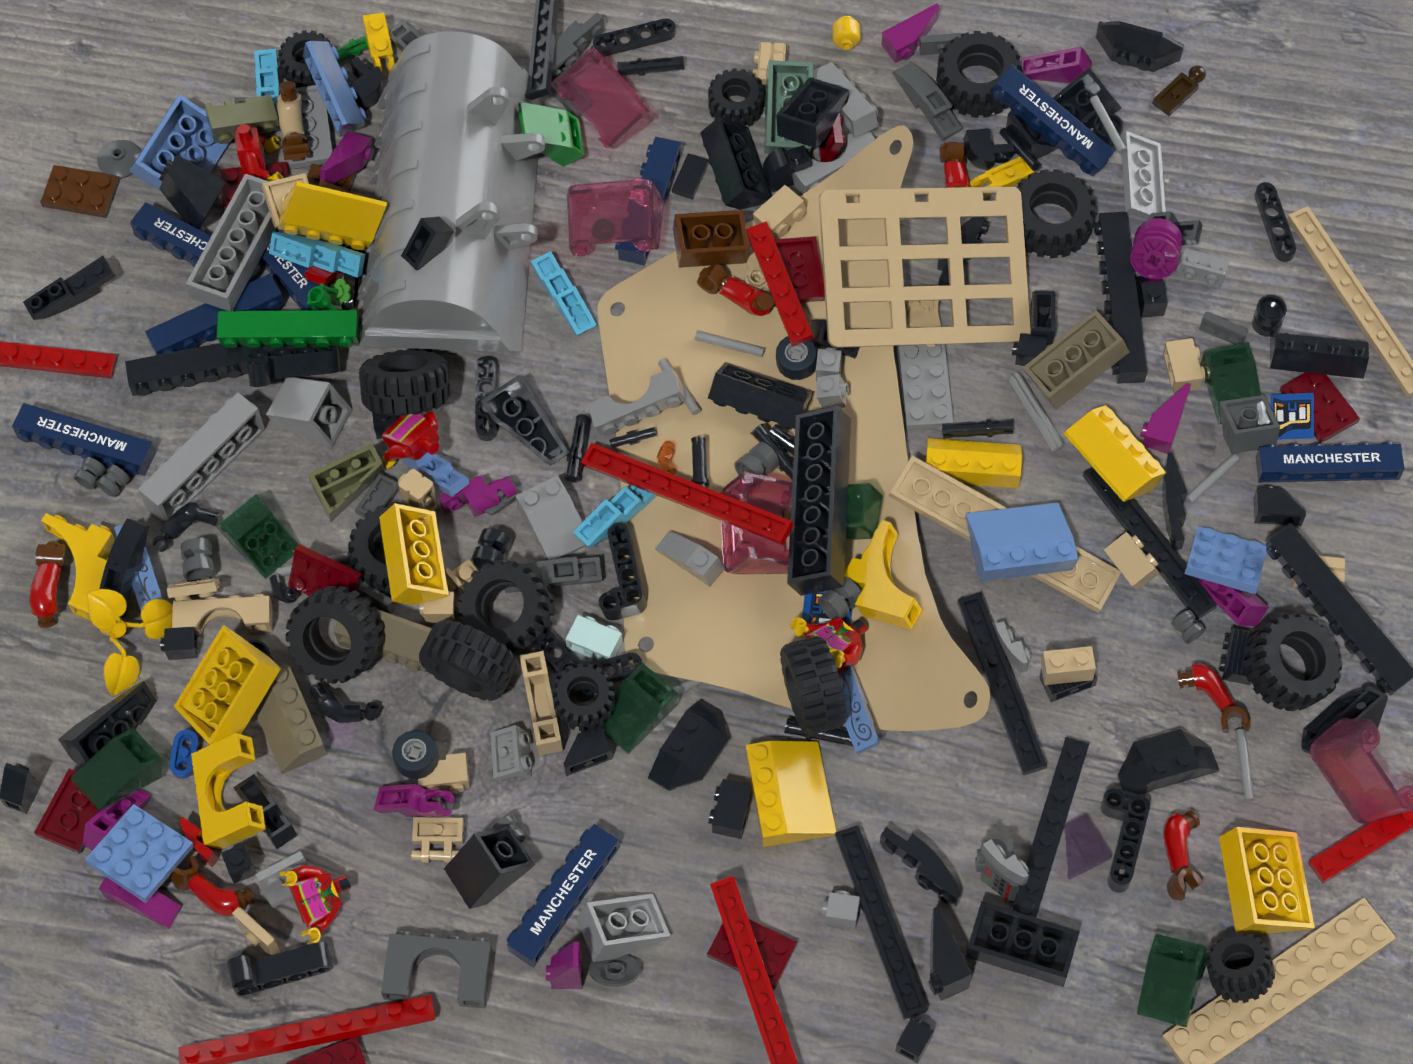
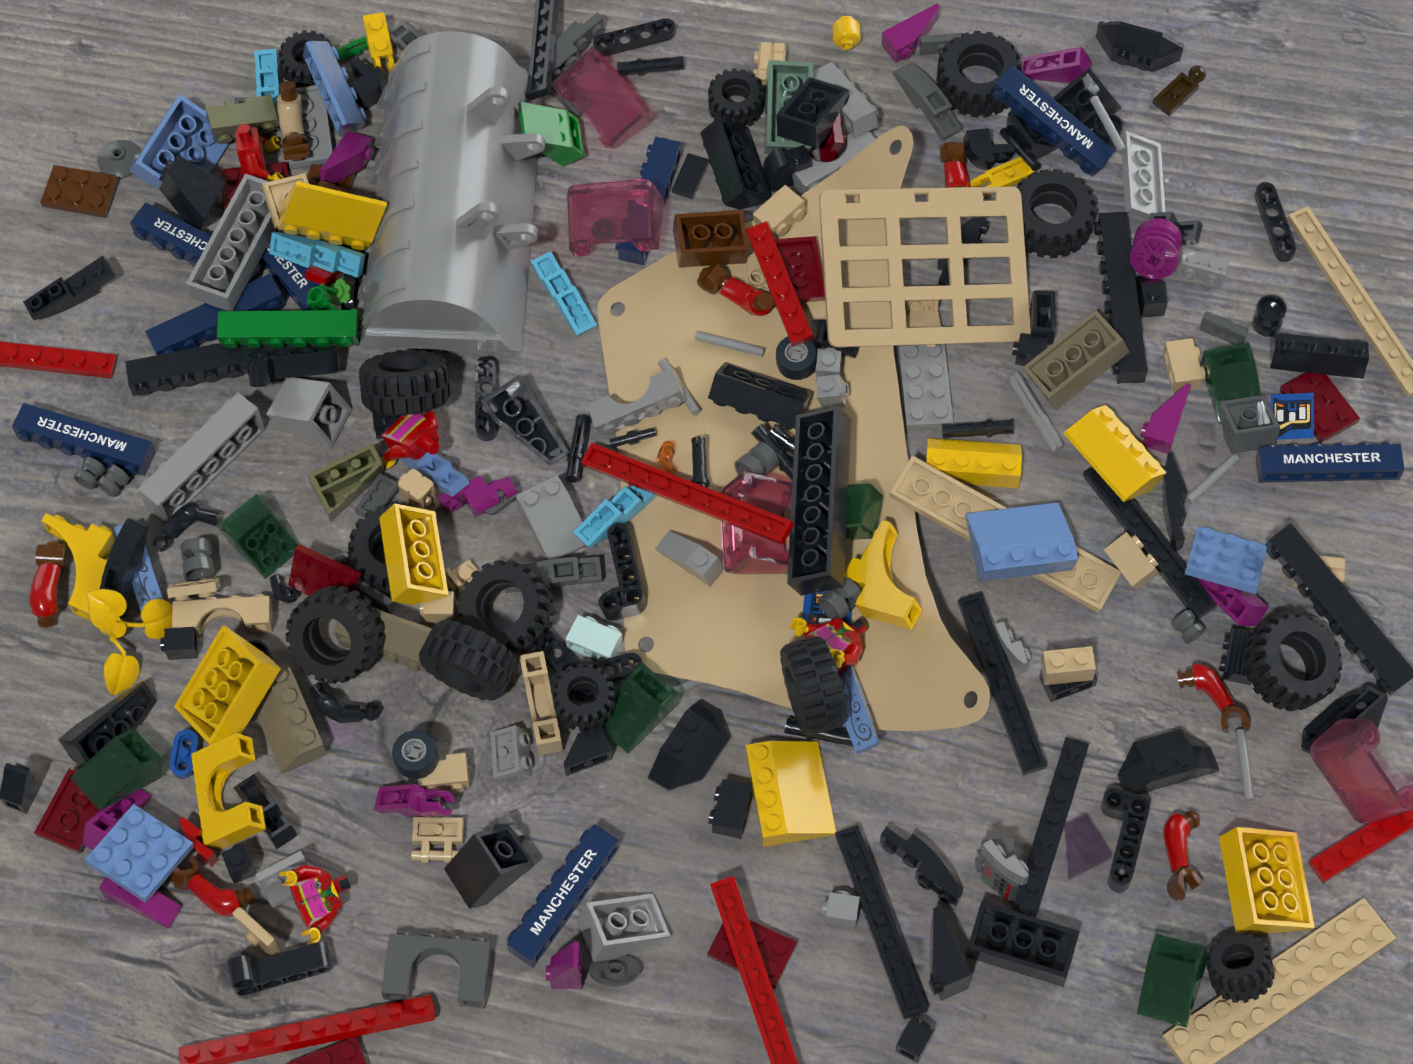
black slope [401,216,454,270] -> none
black wheel [471,528,511,569] -> none
black slope [1254,486,1306,526] -> none

